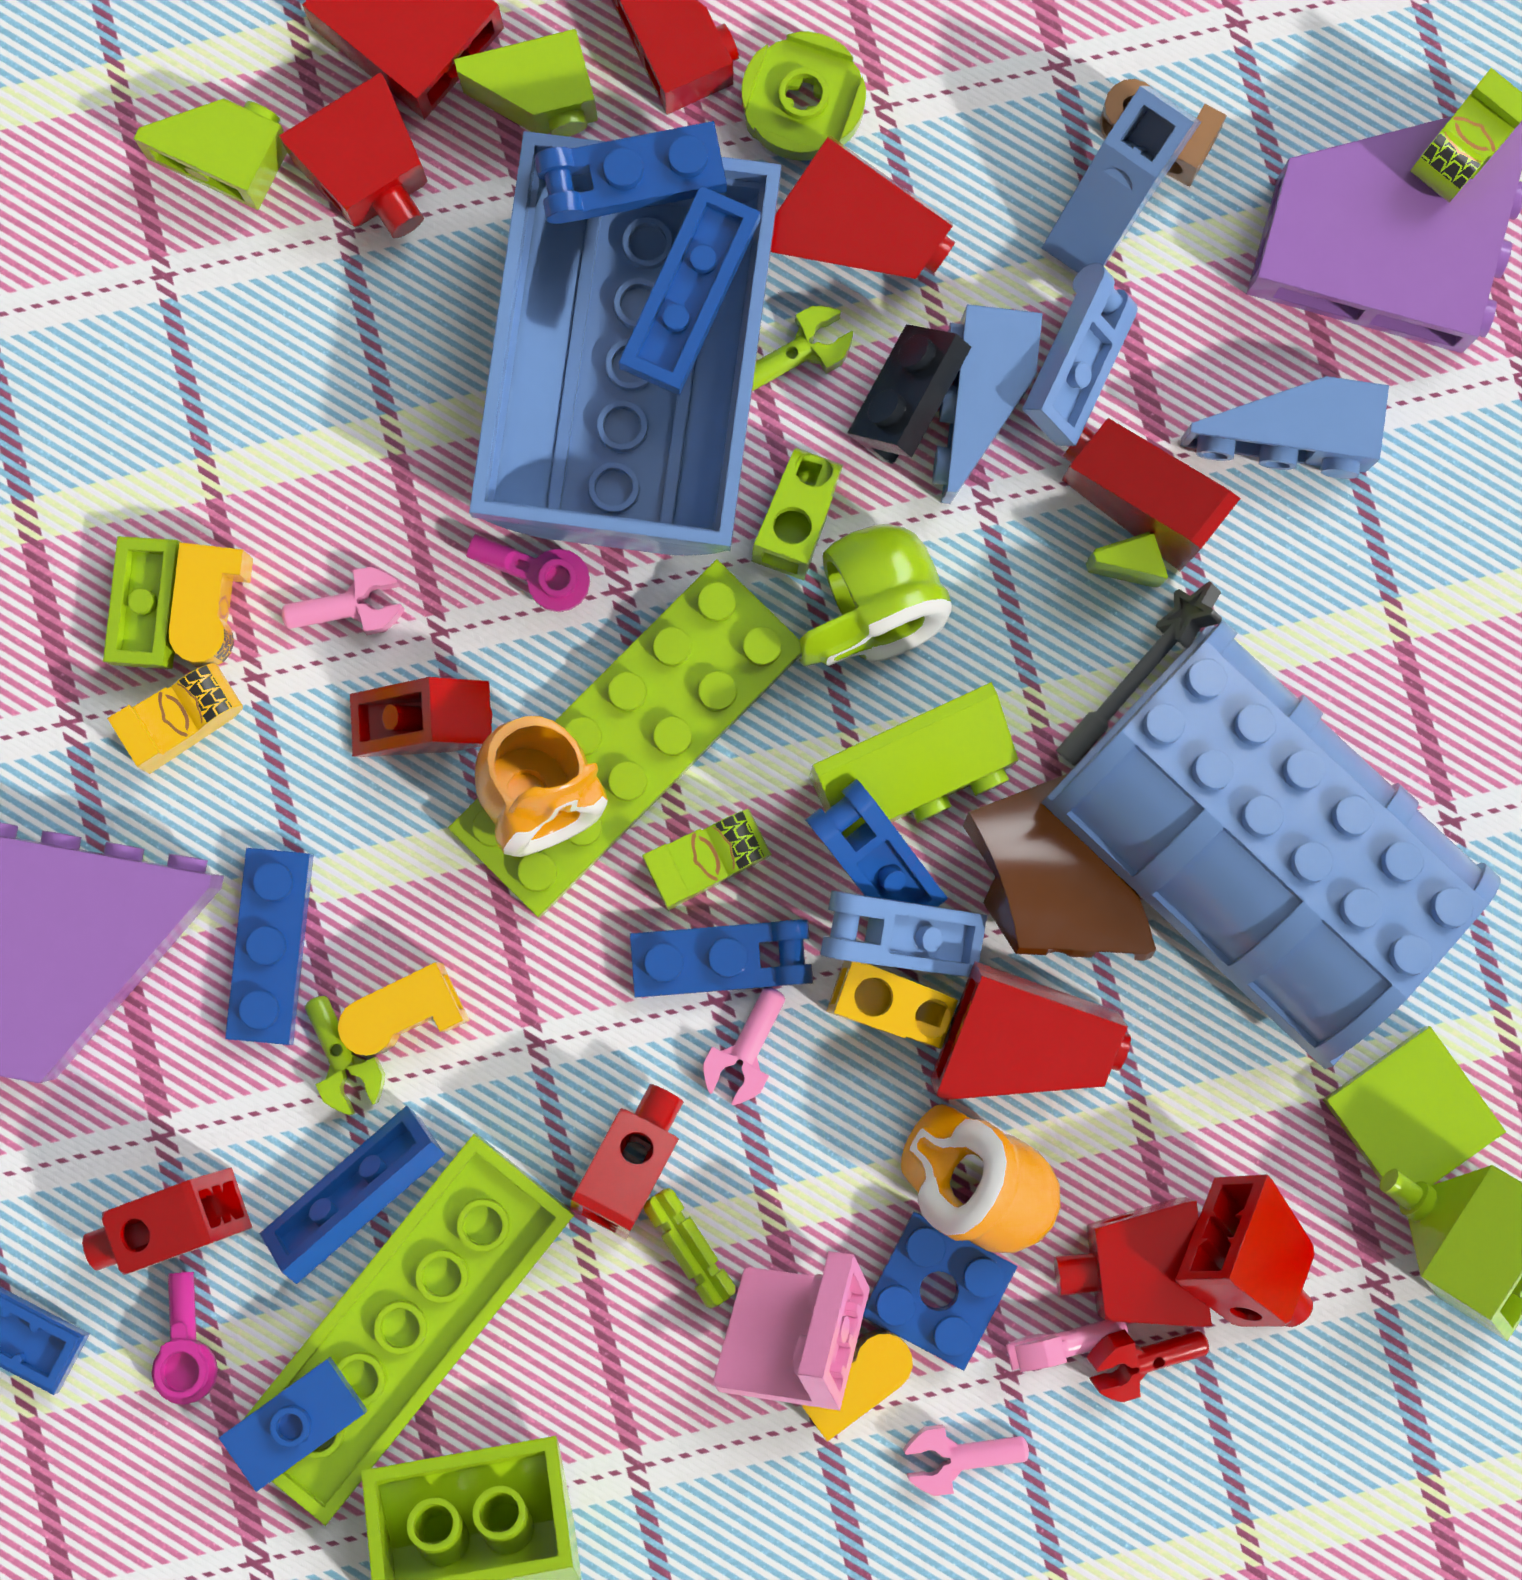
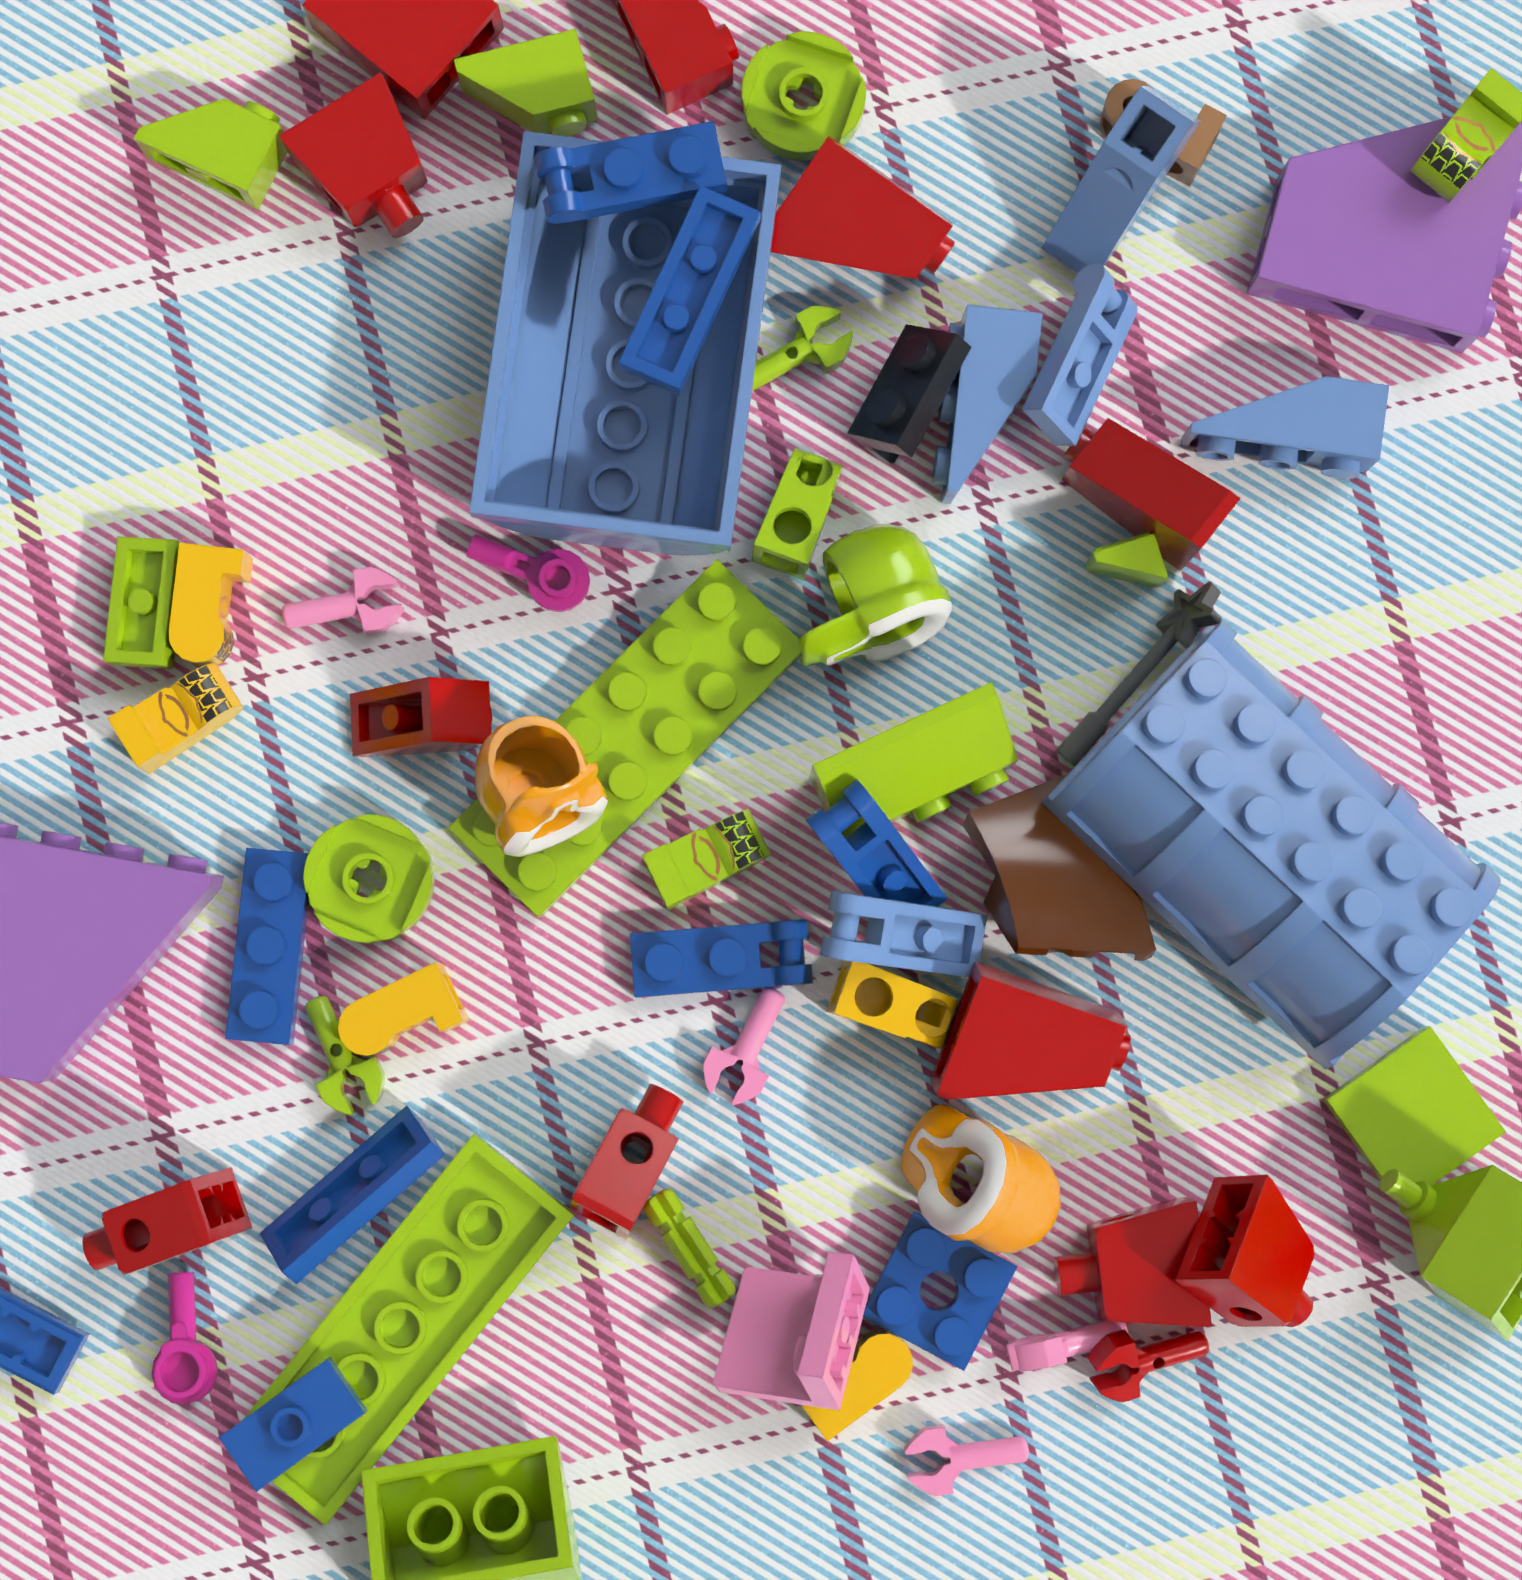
none -> lime plate [303,814,435,943]

